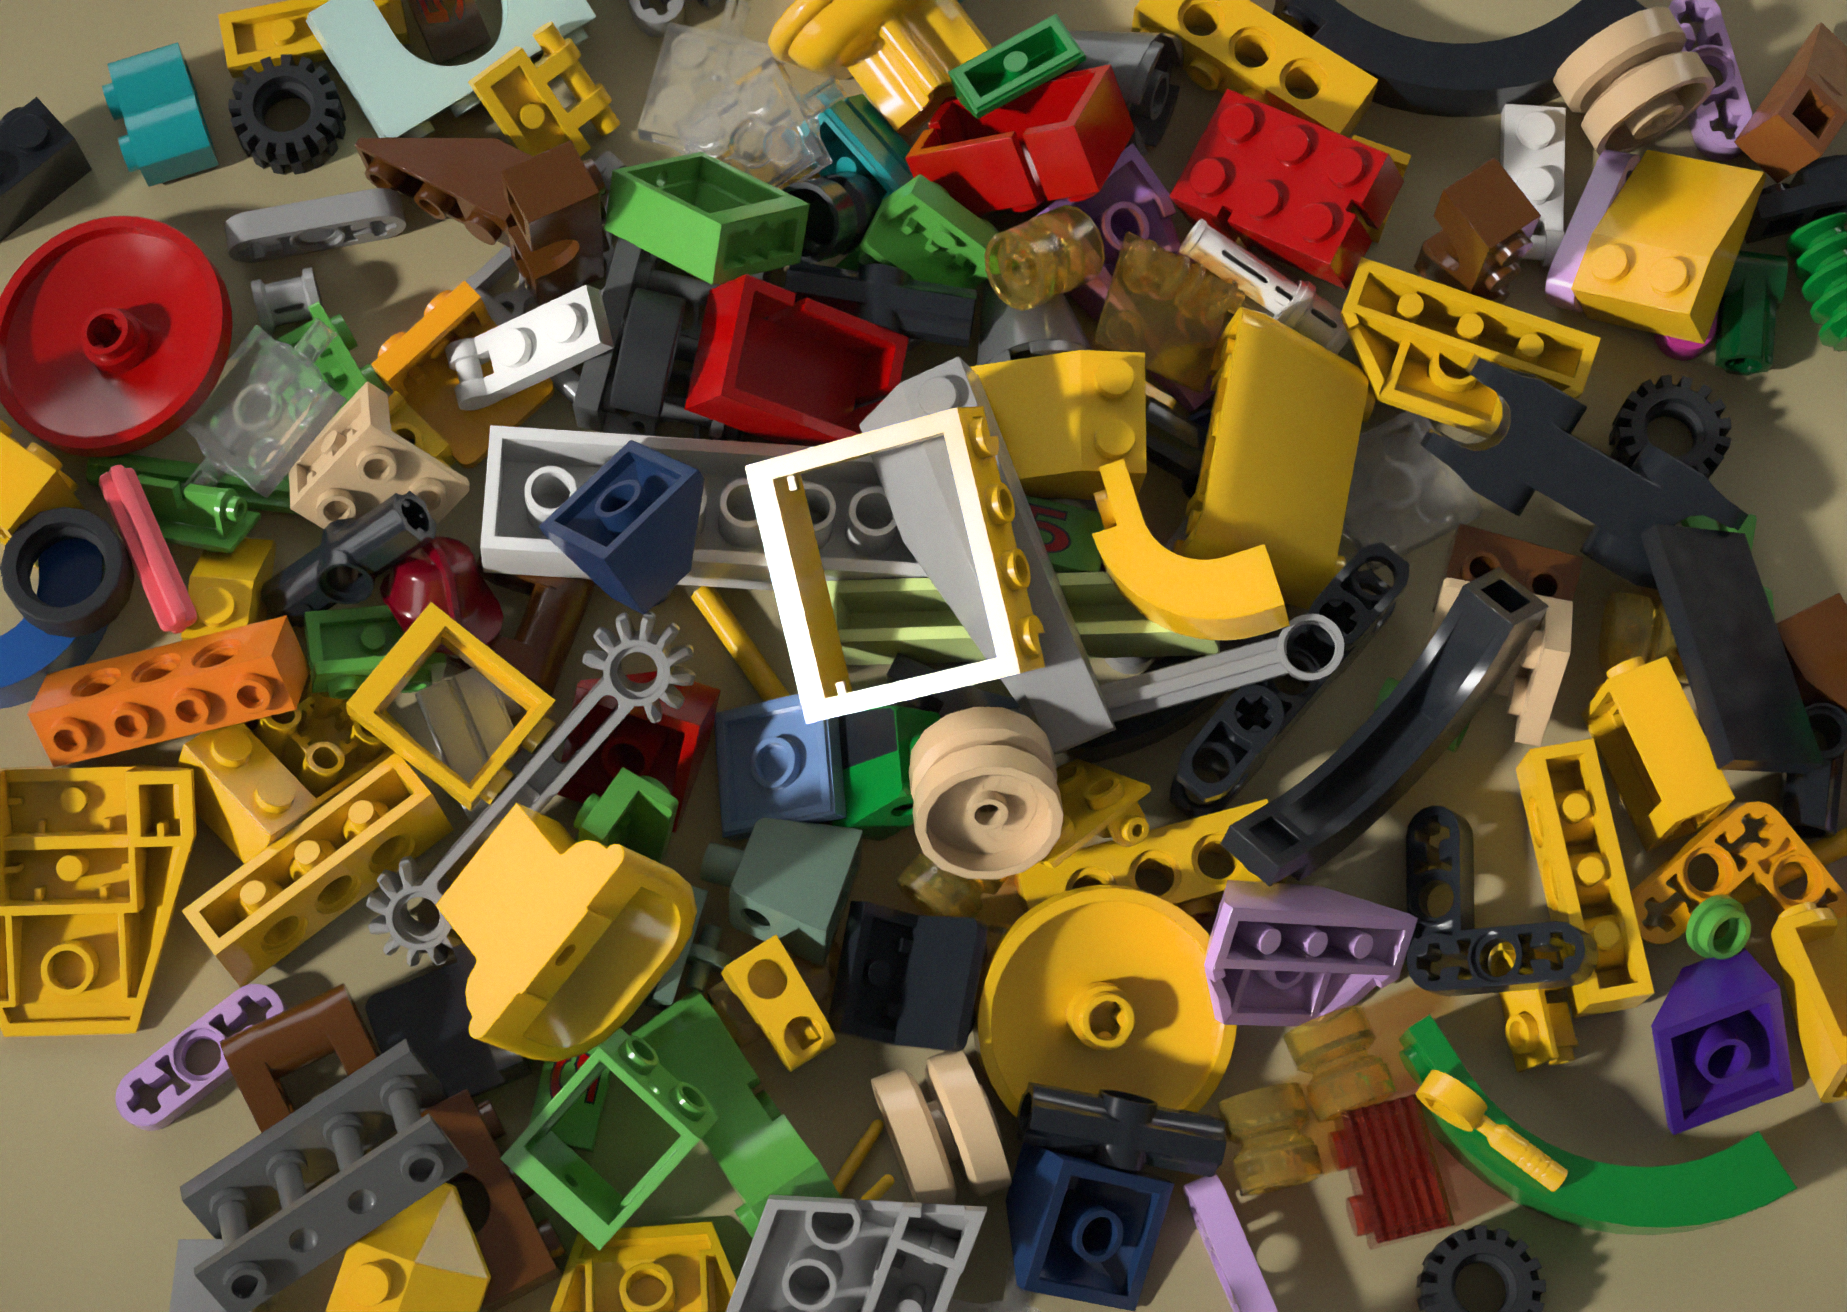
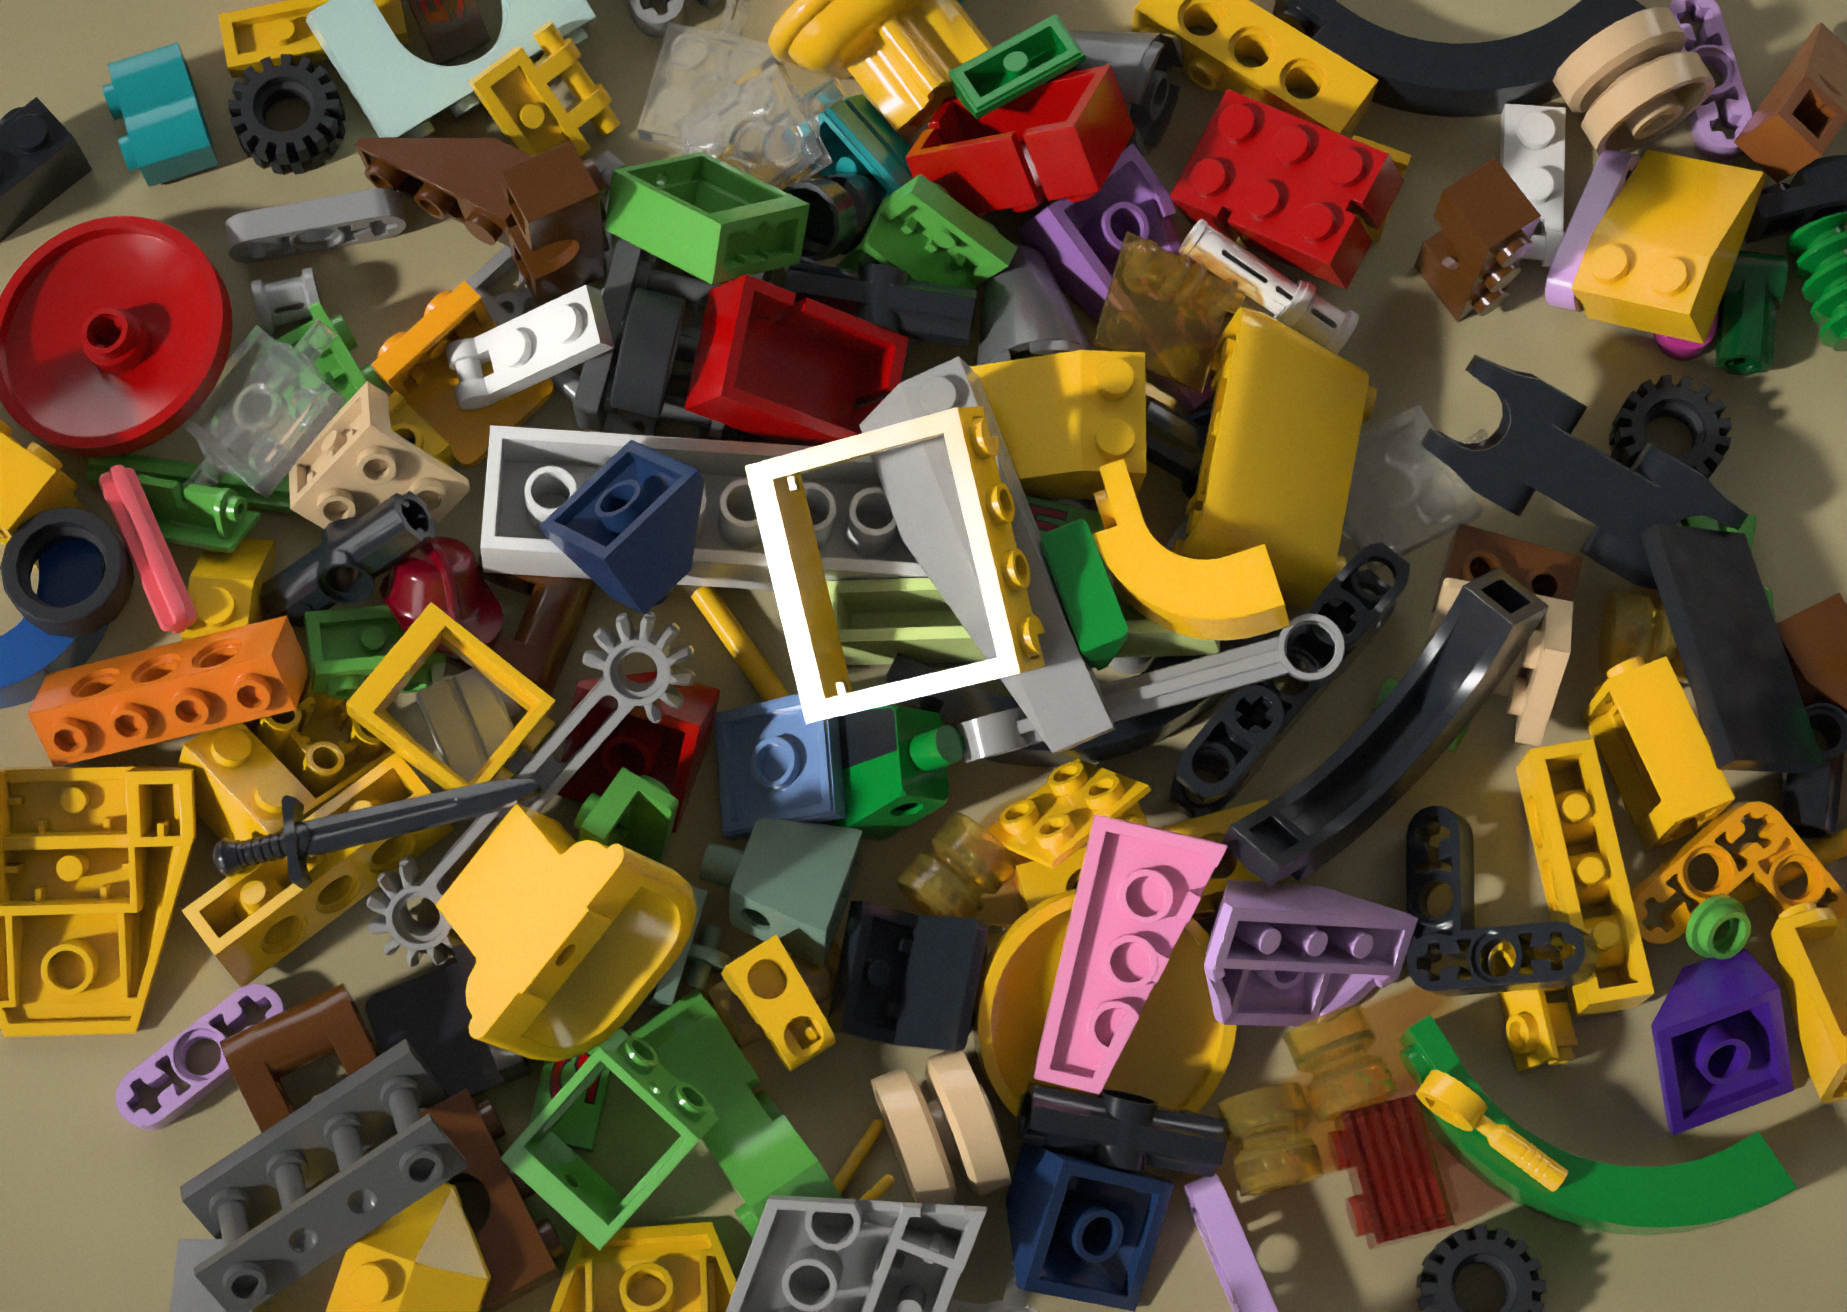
tan wheel [909,707,1064,879] -> none
clear yellow wheel [984,205,1105,311] -> none
yellow wedge [1340,257,1601,438] -> none
none -> black sword [213,779,542,889]
none -> bright pink wing [1033,813,1228,1094]
none -> green slope [1039,519,1129,671]

